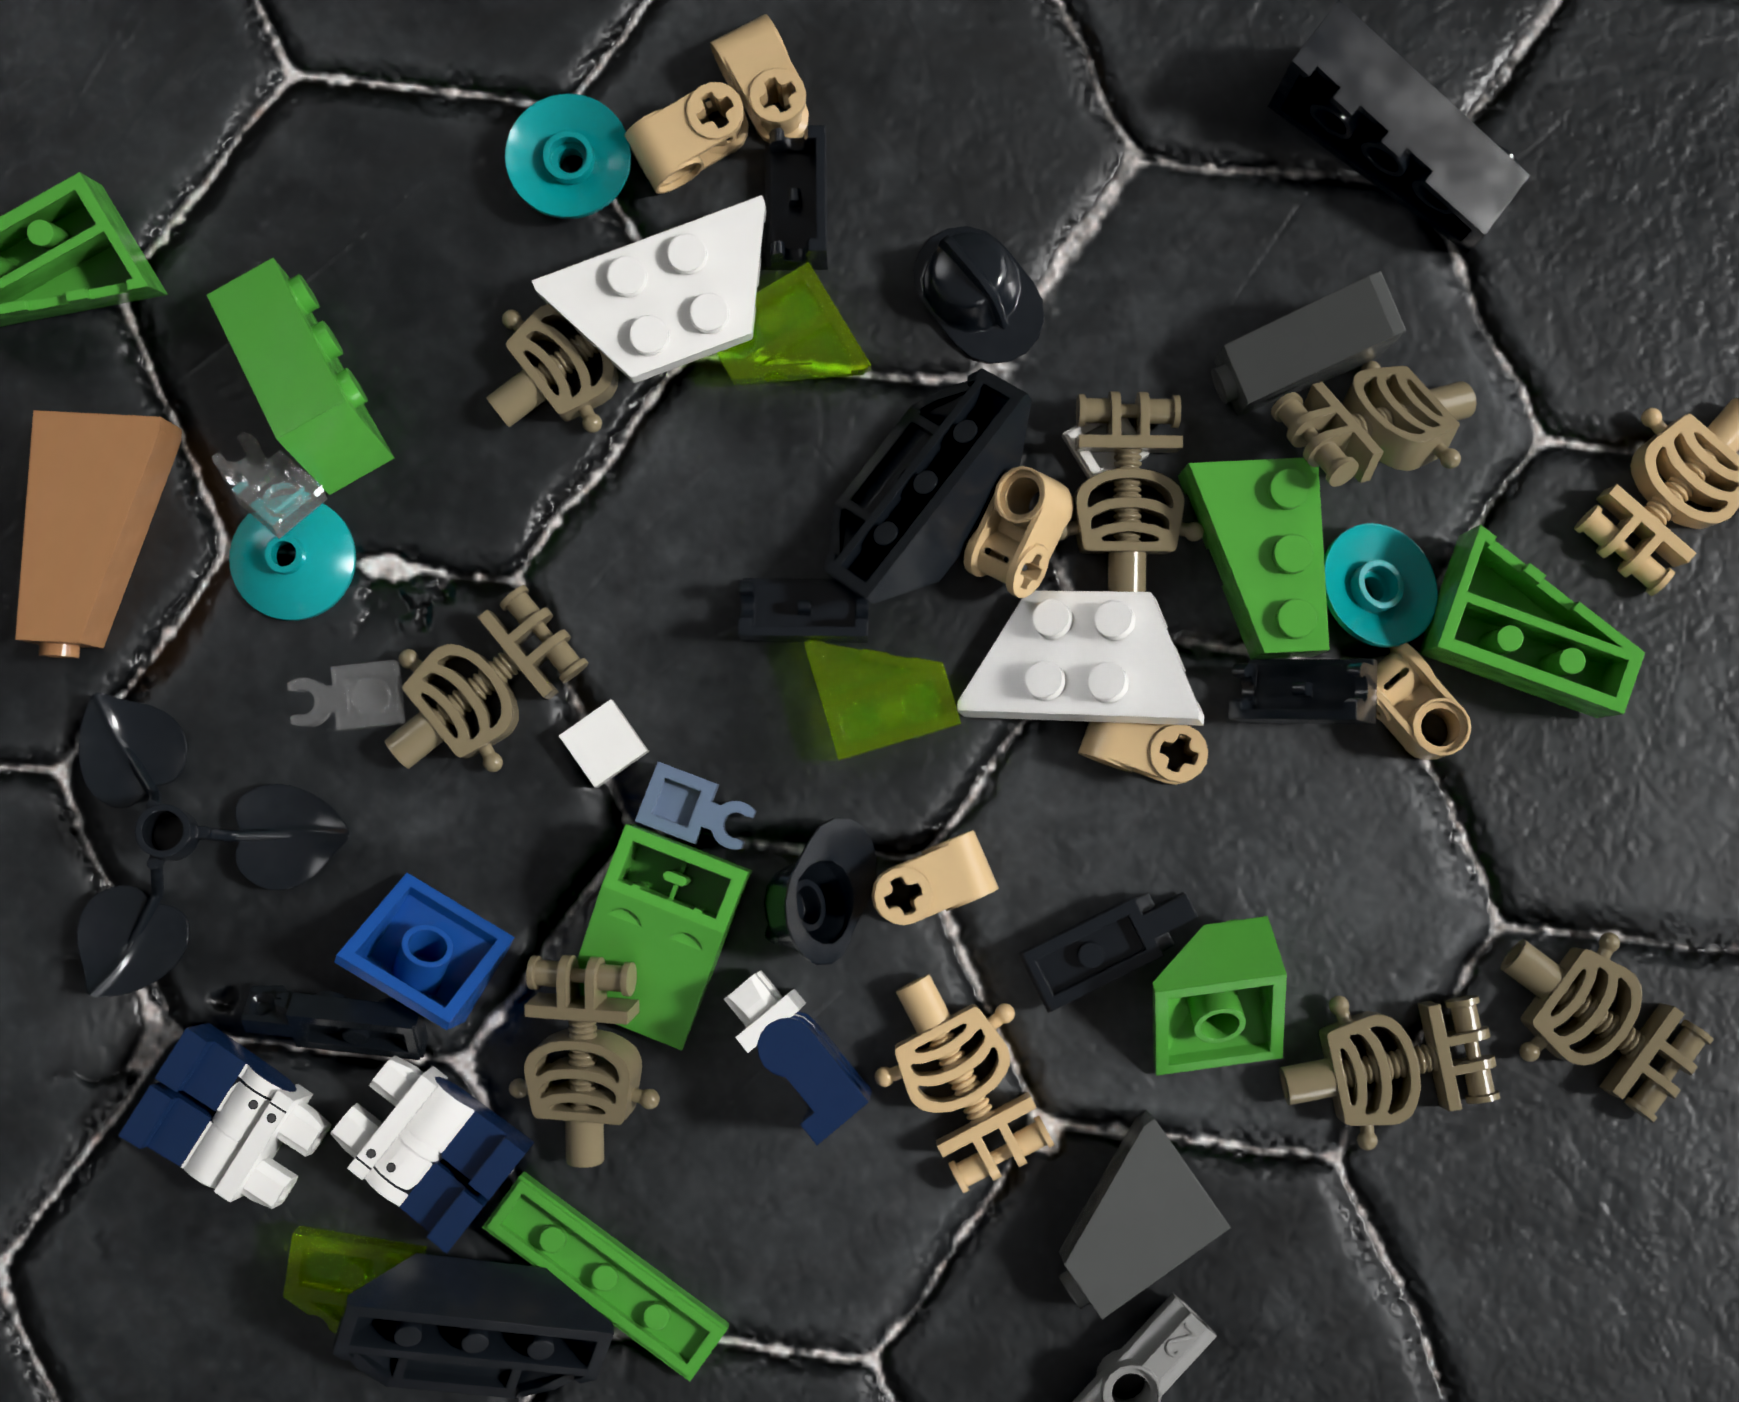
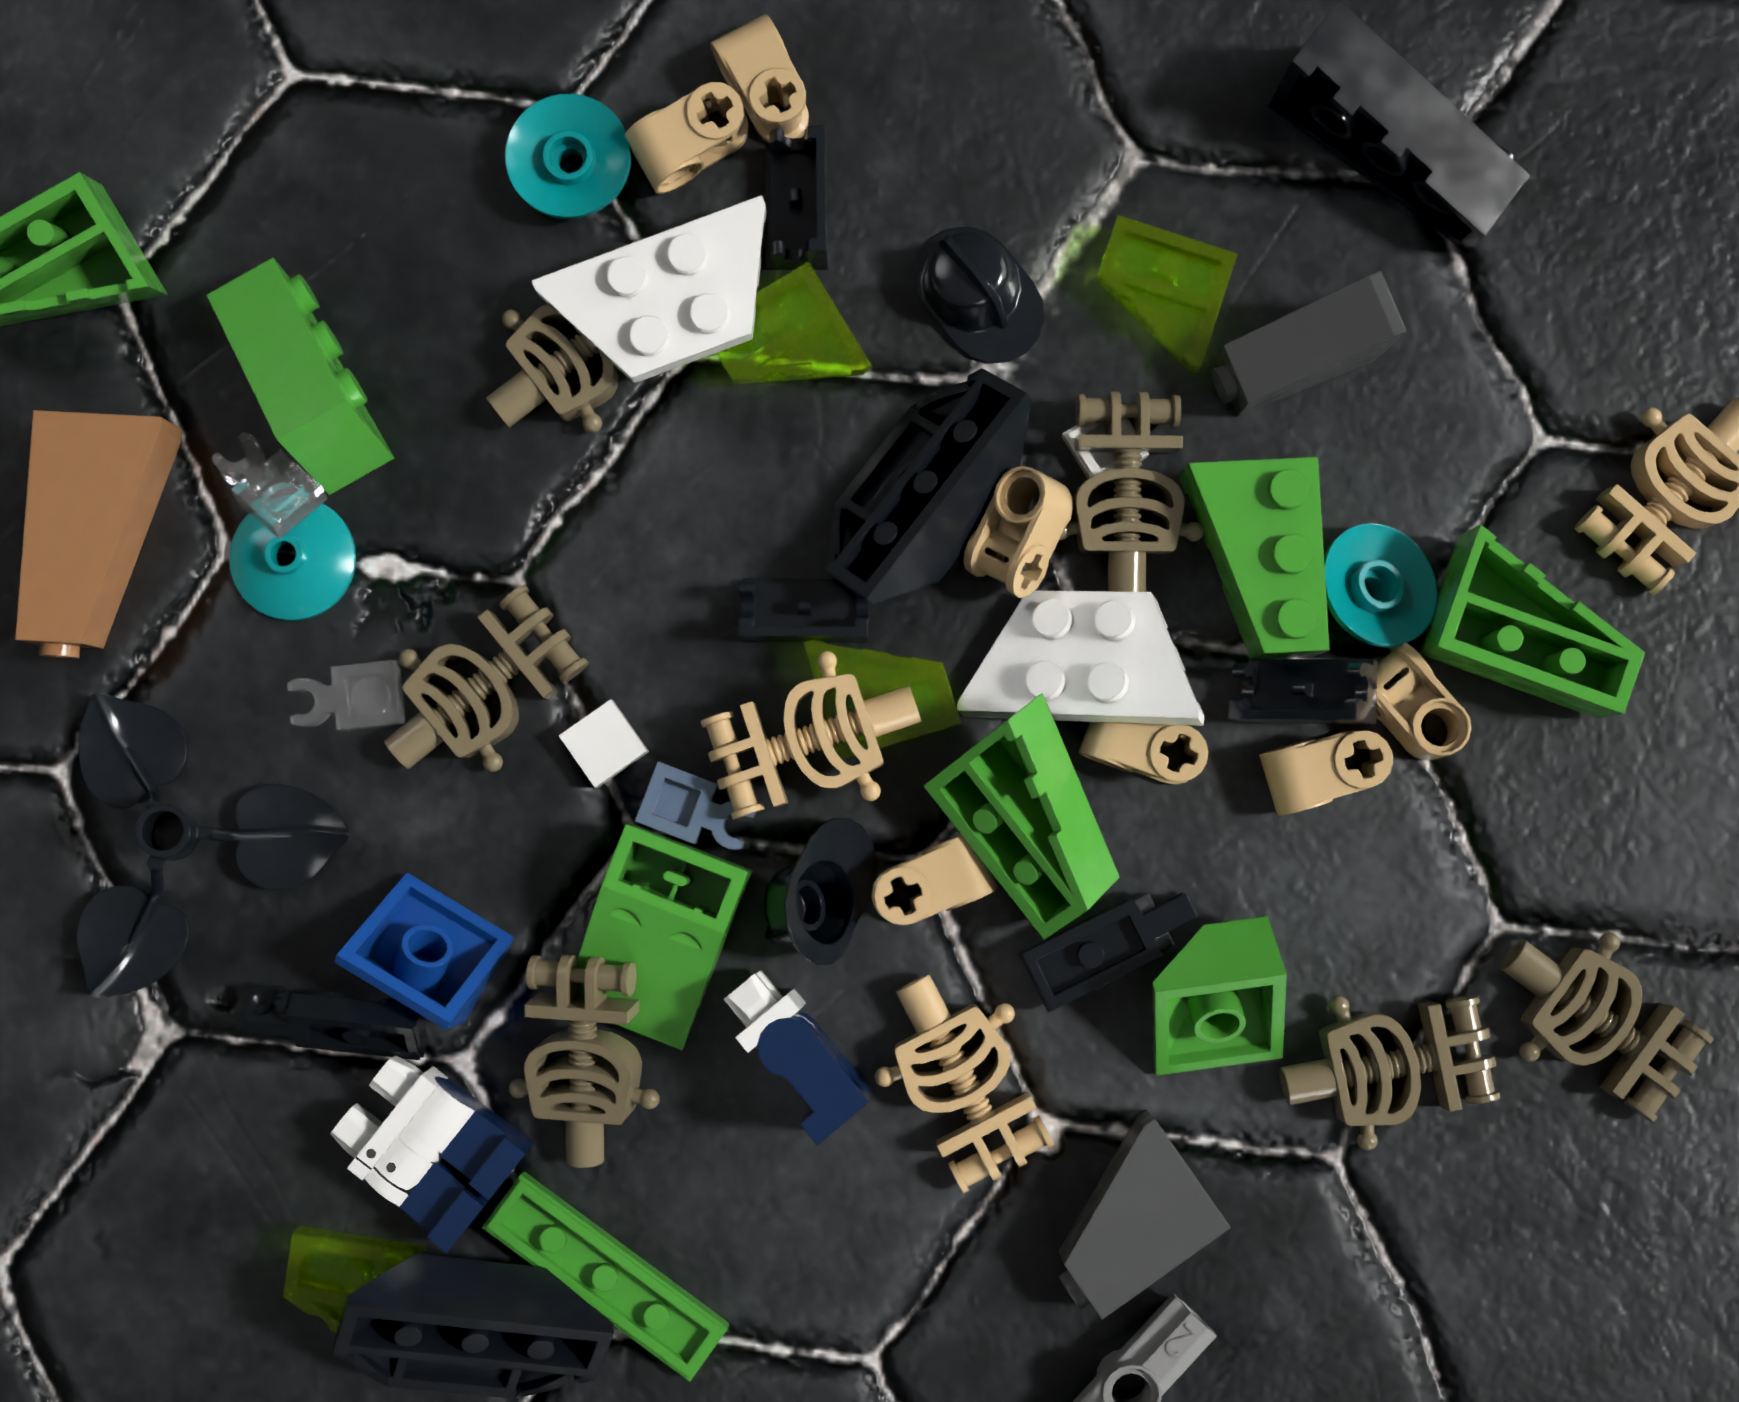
hips [118,1023,331,1209] -> none
dark tan torso [1271,361,1476,487] -> none
none -> tan torso [700,651,922,820]
none -> bright green wedge [924,693,1119,939]
none -> clear neon green wing [1096,215,1238,373]
none -> tan piece [1259,730,1393,816]

